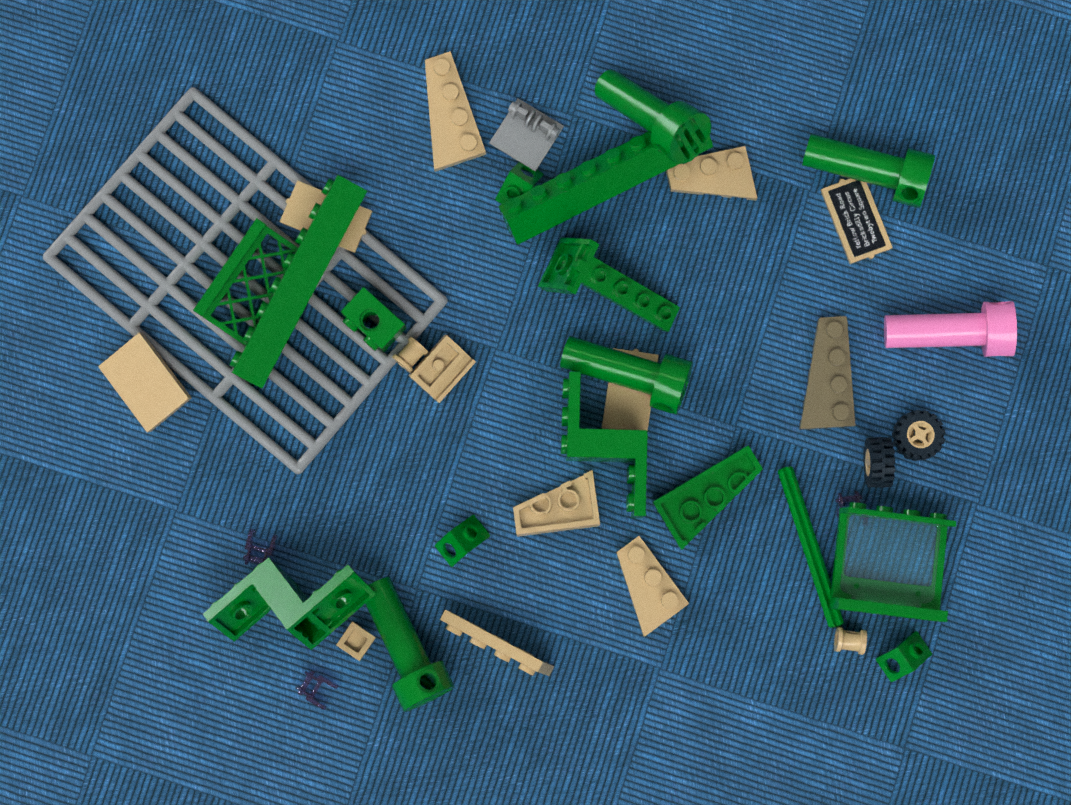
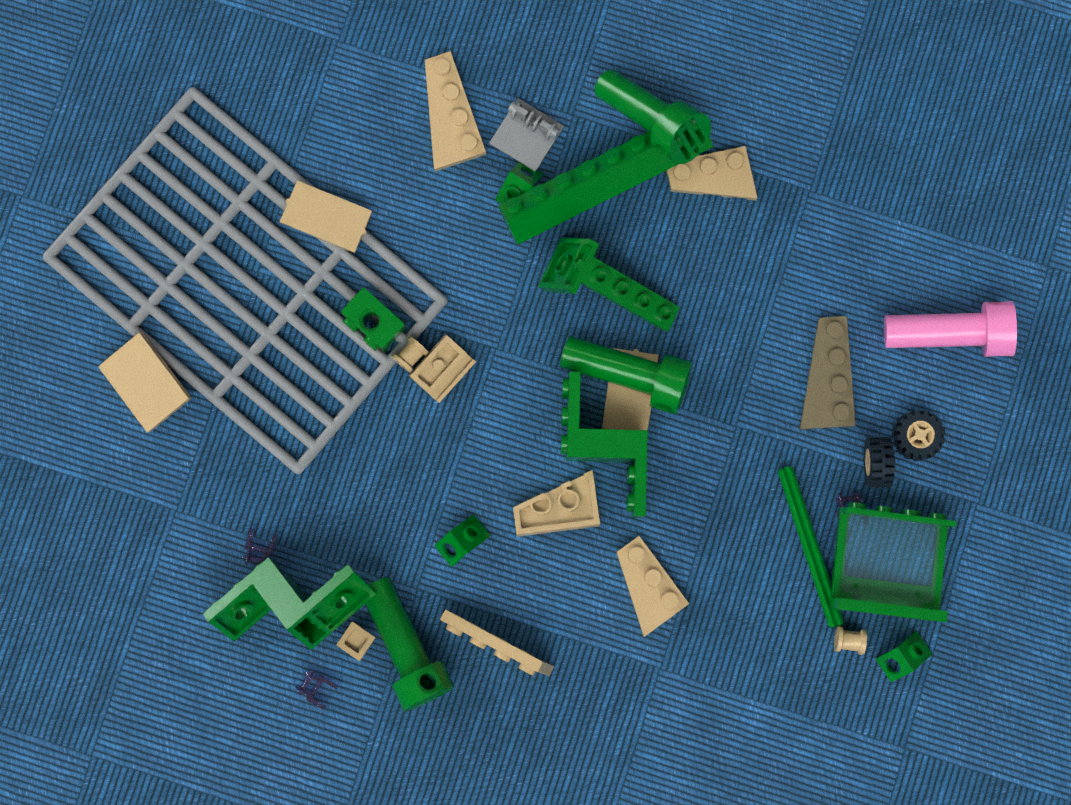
green fence [193,218,298,346] -> none
green brick [229,175,367,388] -> none
green wing [652,445,763,550] -> none
green piece [802,133,935,208] -> none
piece [820,178,893,264] -> none

